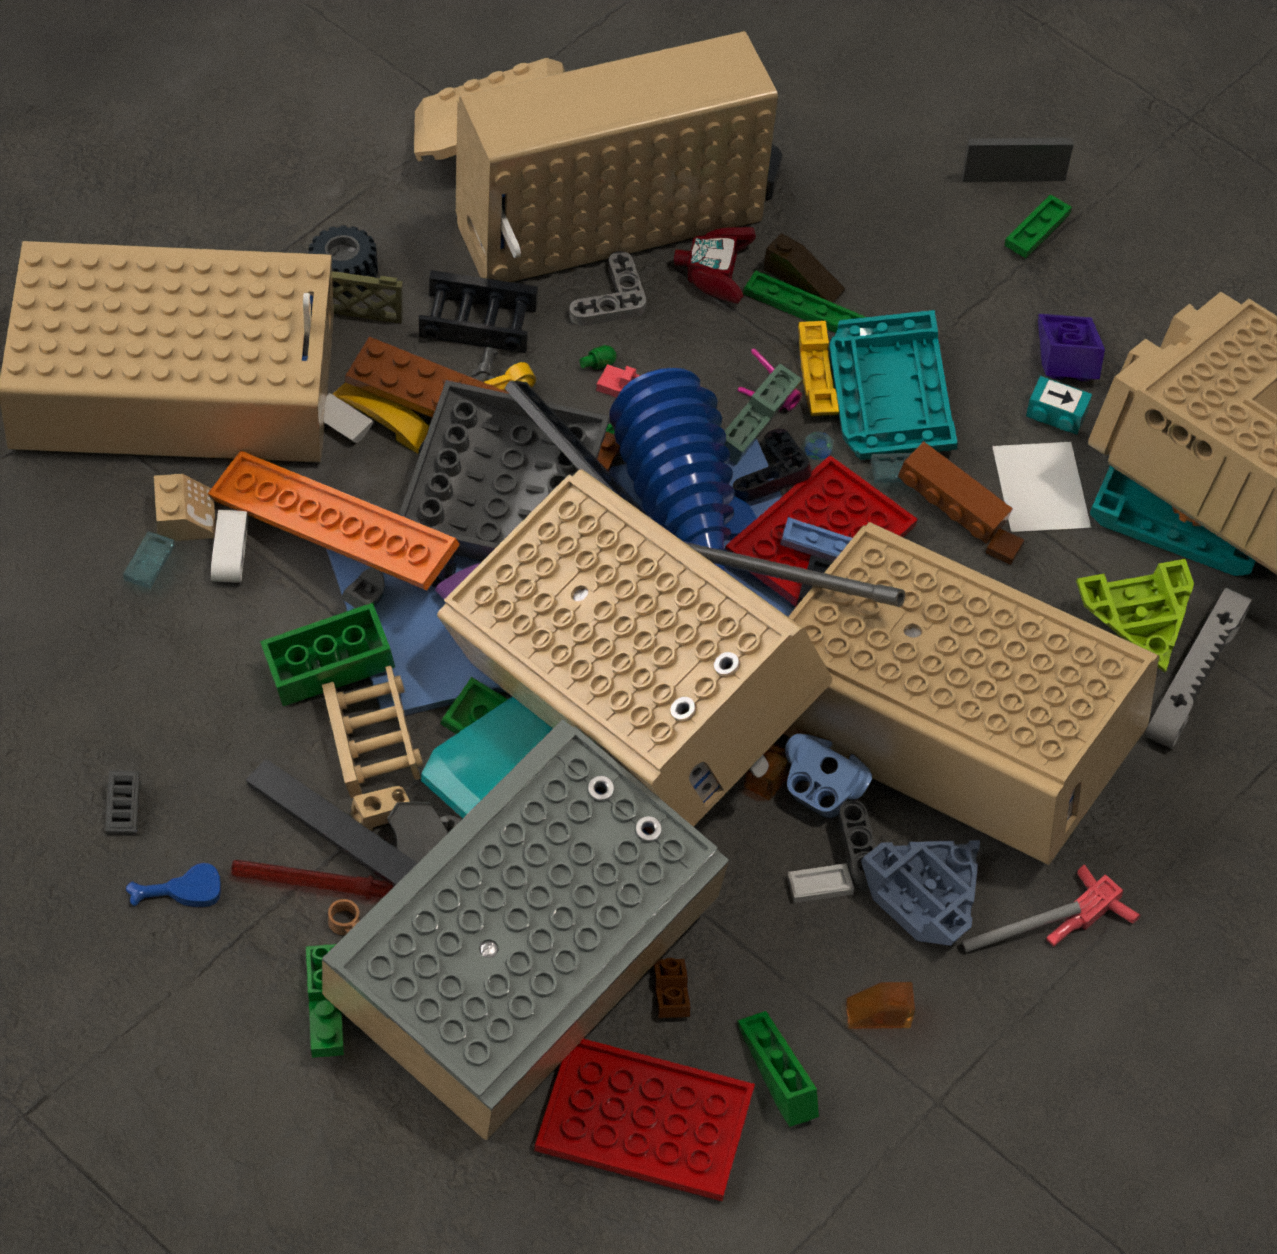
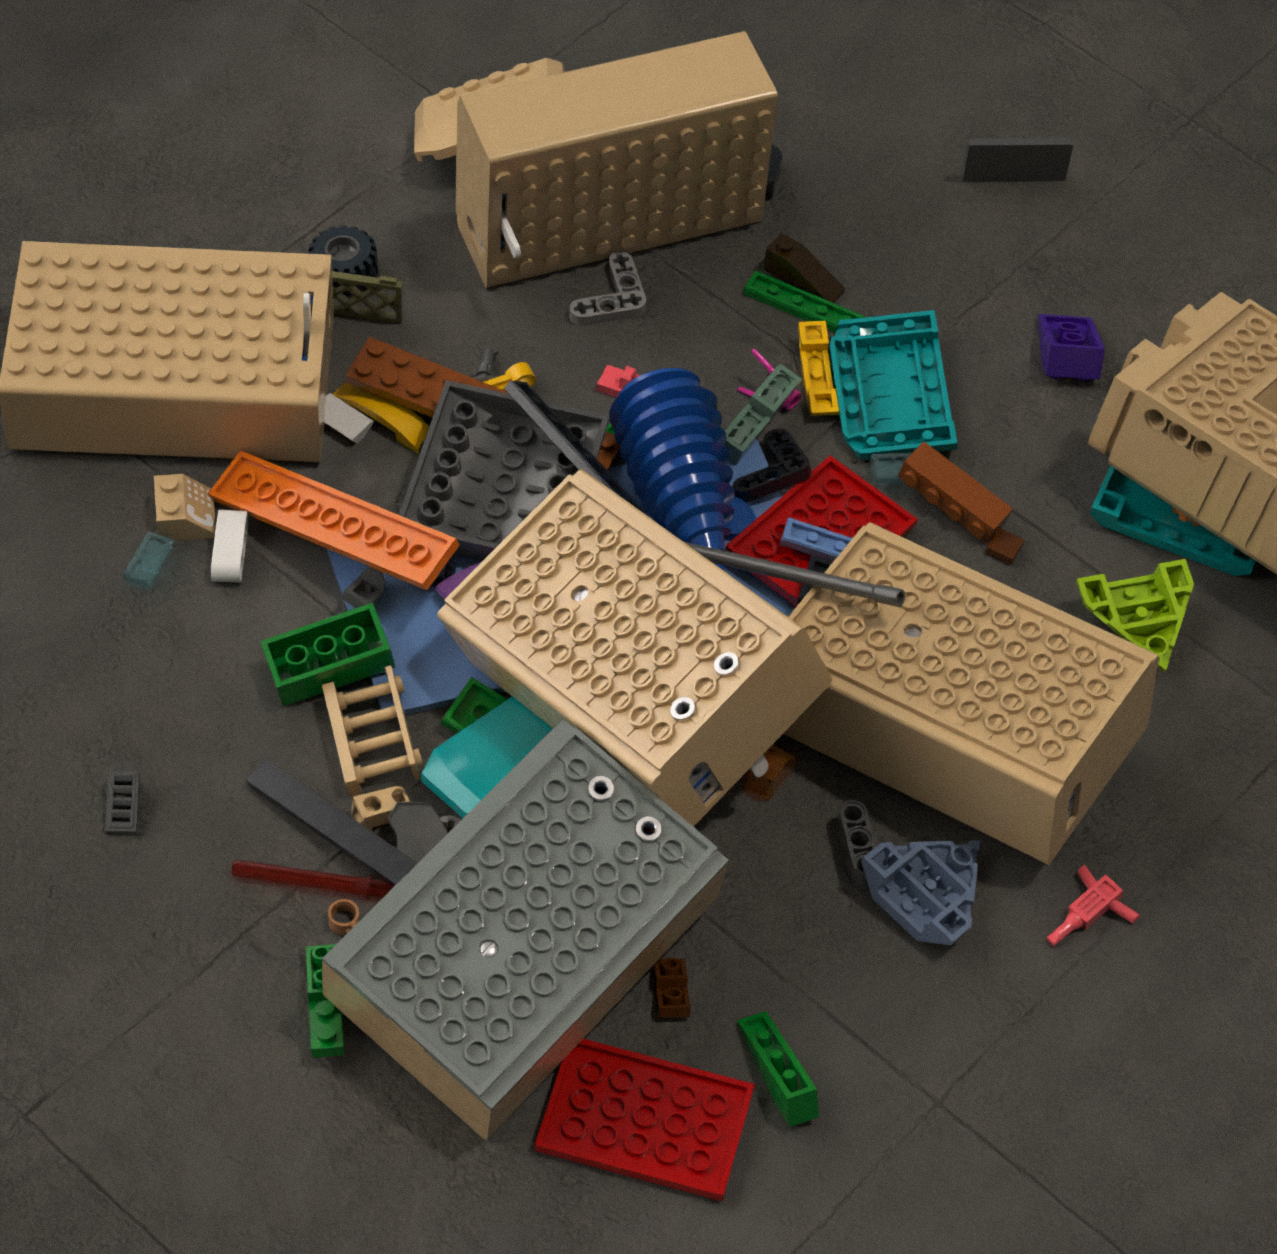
blue piece [126,863,221,907] -> none
black fence [419,270,538,353] -> none
green cylinder [579,345,617,370] -> none
dark red torso [674,227,756,304] -> none
light blue piece [785,733,872,818] -> none
white tile [787,863,854,903] -> none
clear light blue tile [804,432,833,460] -> none
clear orange slope [846,982,915,1029] -> none
light grey bar [961,901,1081,953] -> none
white sticker [992,442,1091,532] -> none
green plate [1004,194,1072,258] -> none
teal brick [1026,376,1092,435] -> none
light grey gear [1145,588,1252,749] -> none

